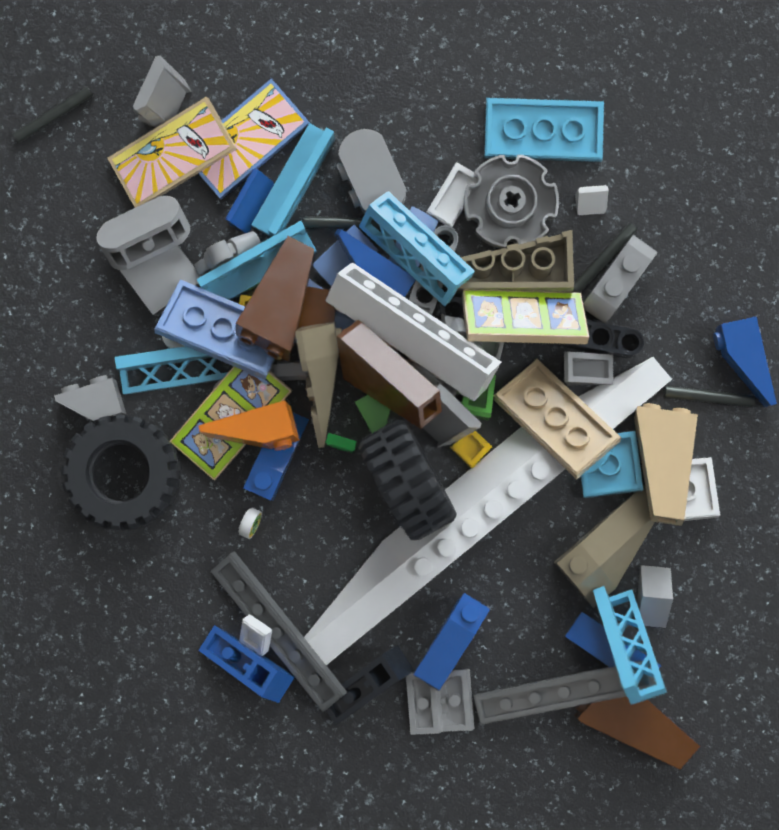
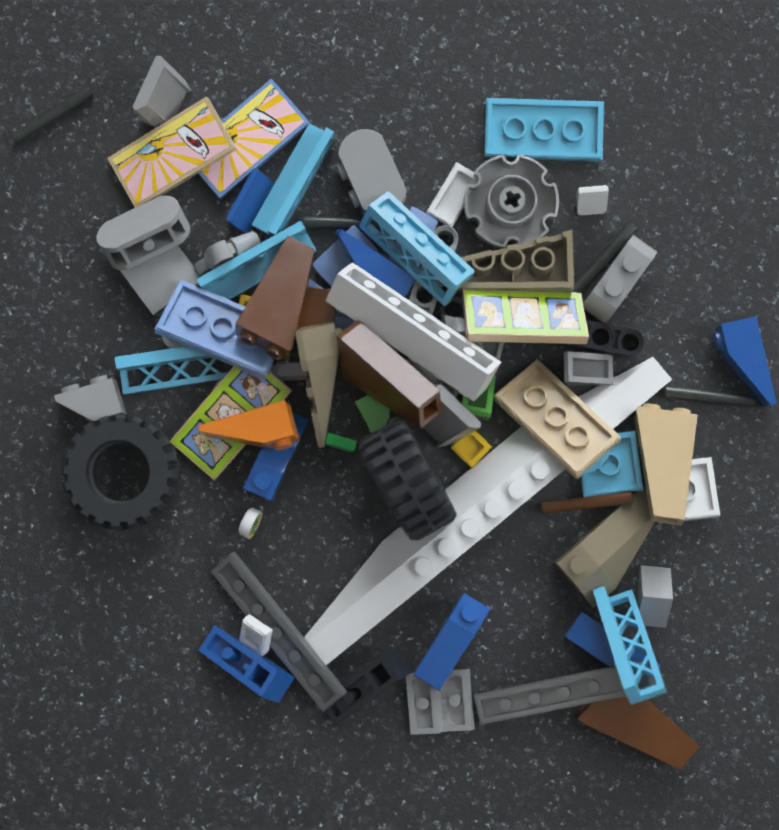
none -> reddish brown bar [542,492,633,514]

